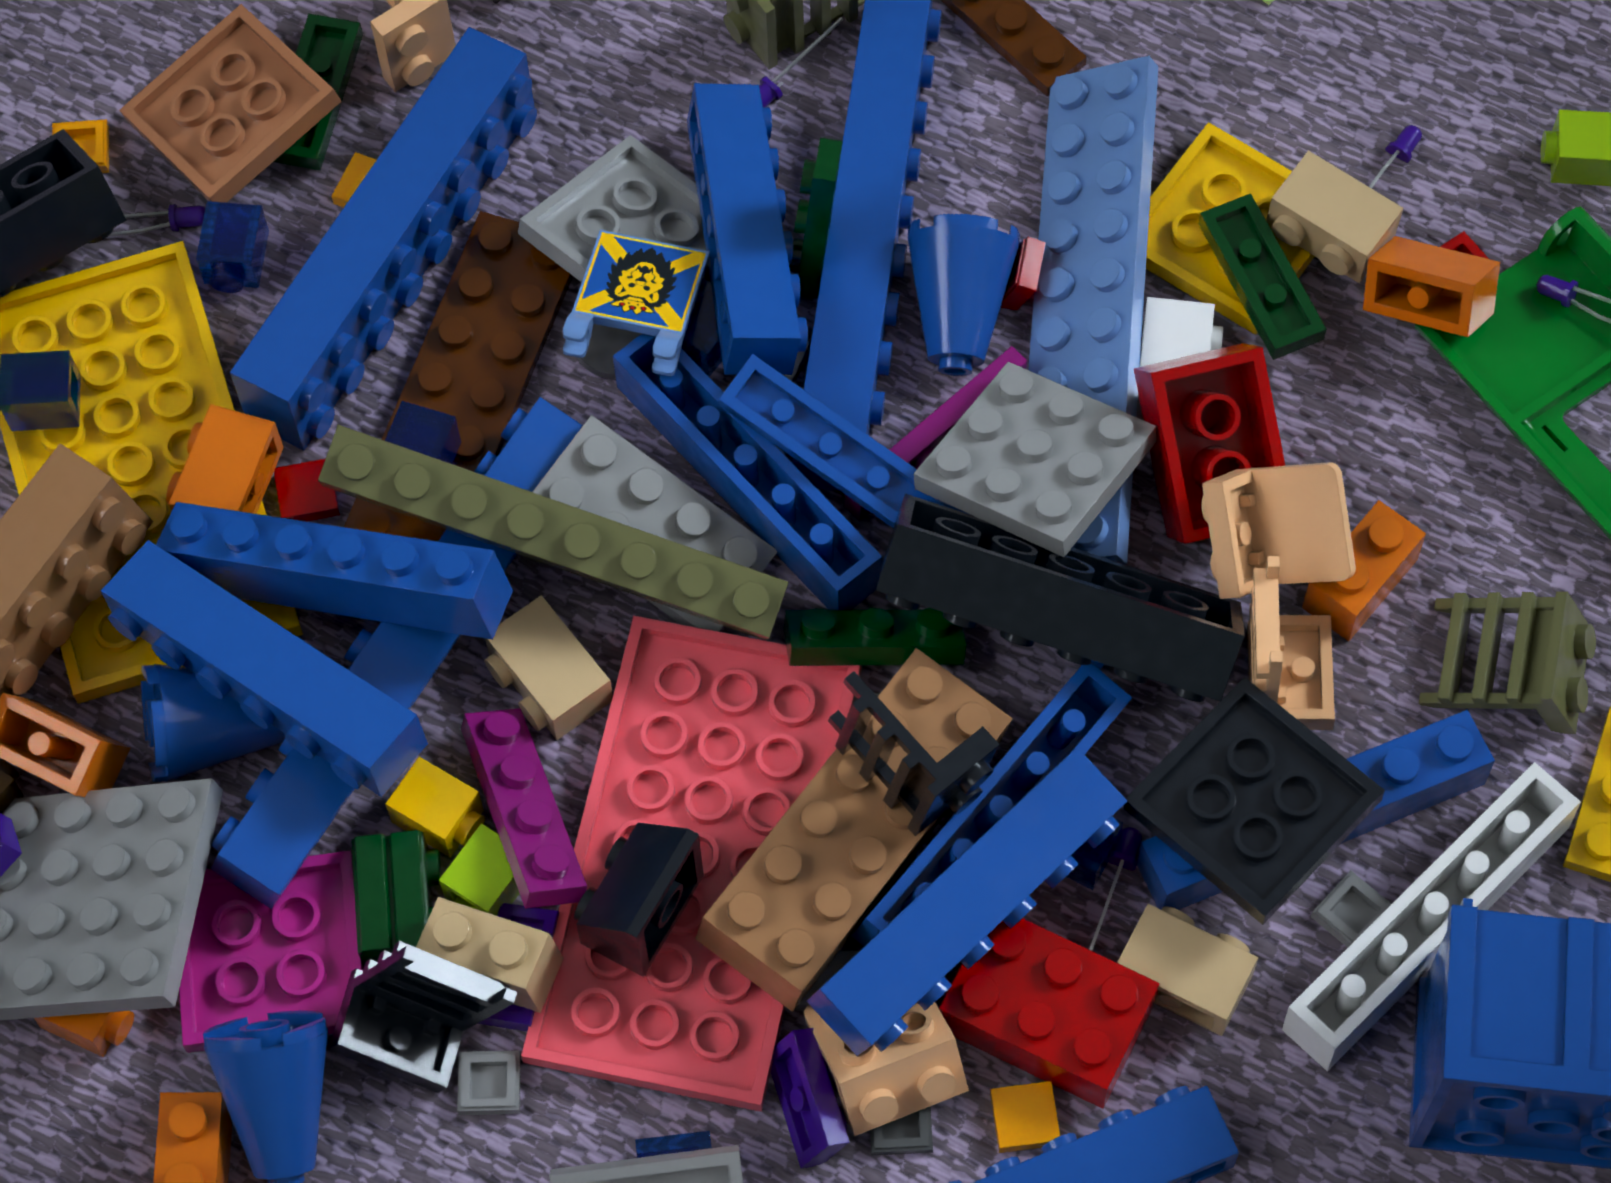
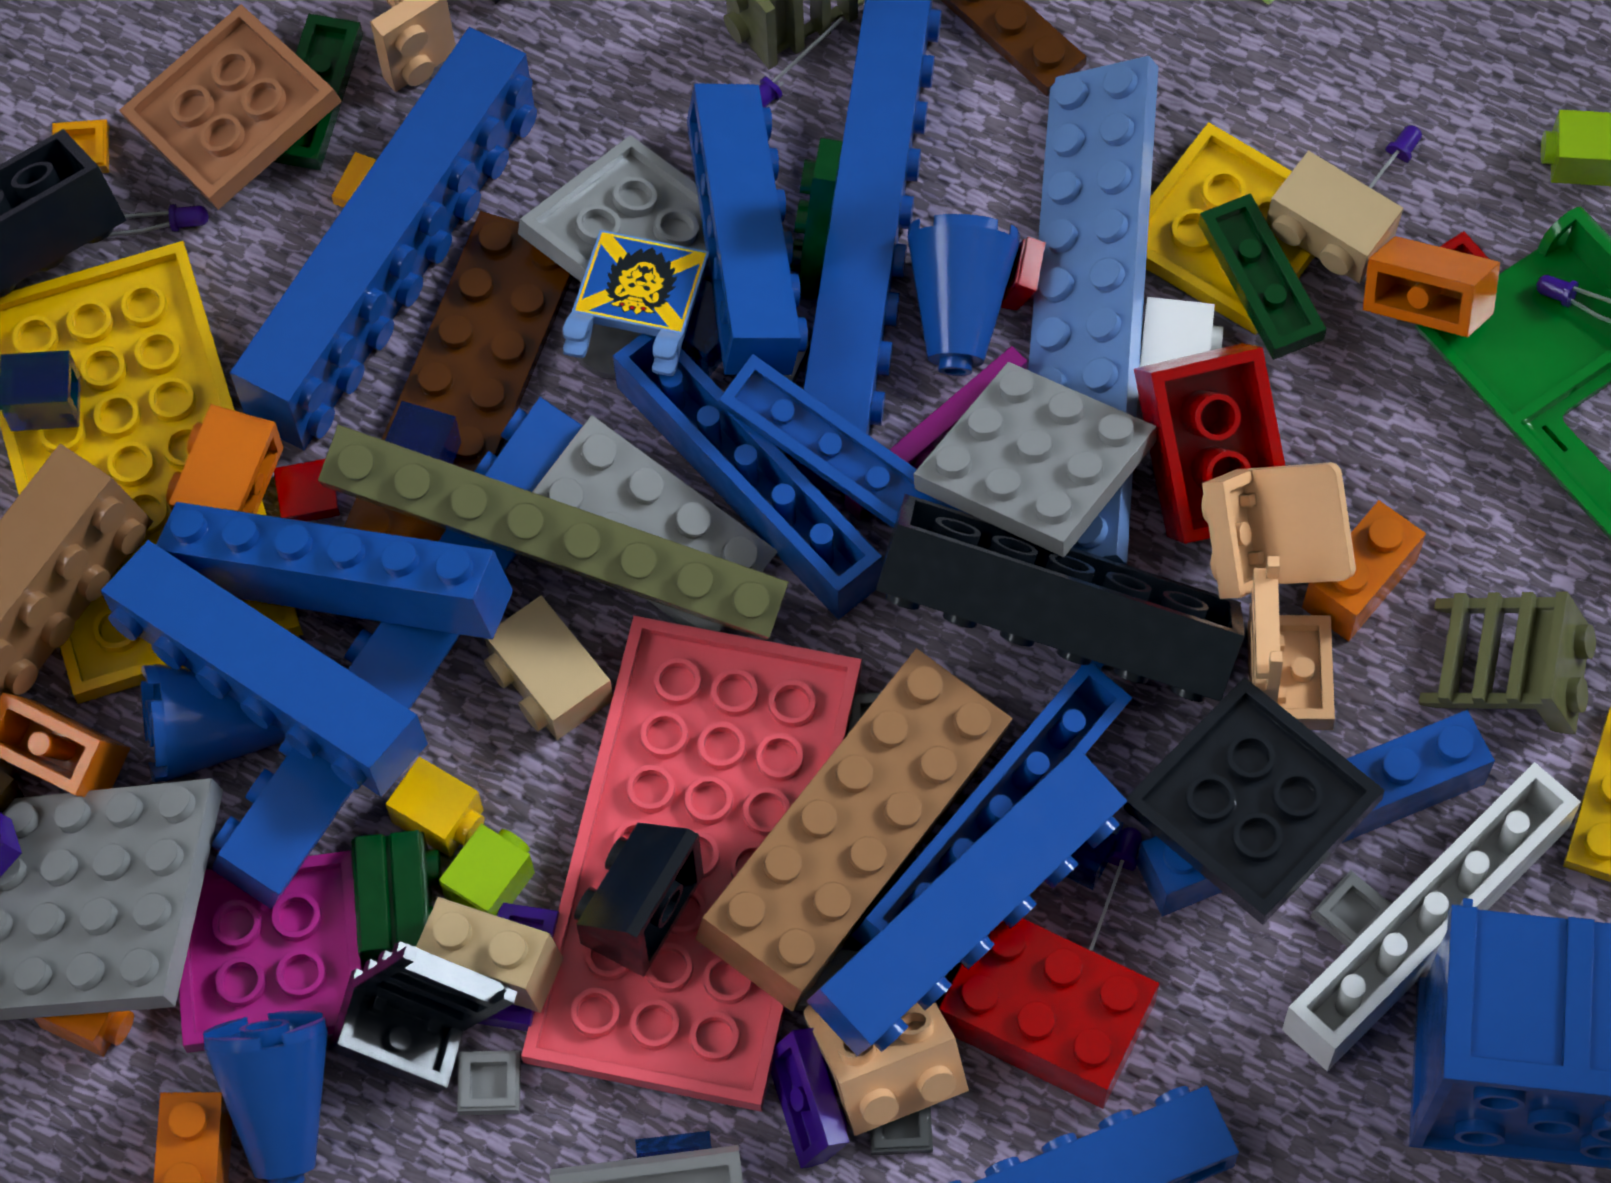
clear blue brick [196,201,269,293] -> none
magenta plate [461,708,587,909] -> none
dark green plate [783,608,966,666] -> none
black plate [828,671,1000,836] -> none
light orange tile [990,1081,1060,1153] -> none
tan brick [1117,904,1259,1036] -> none

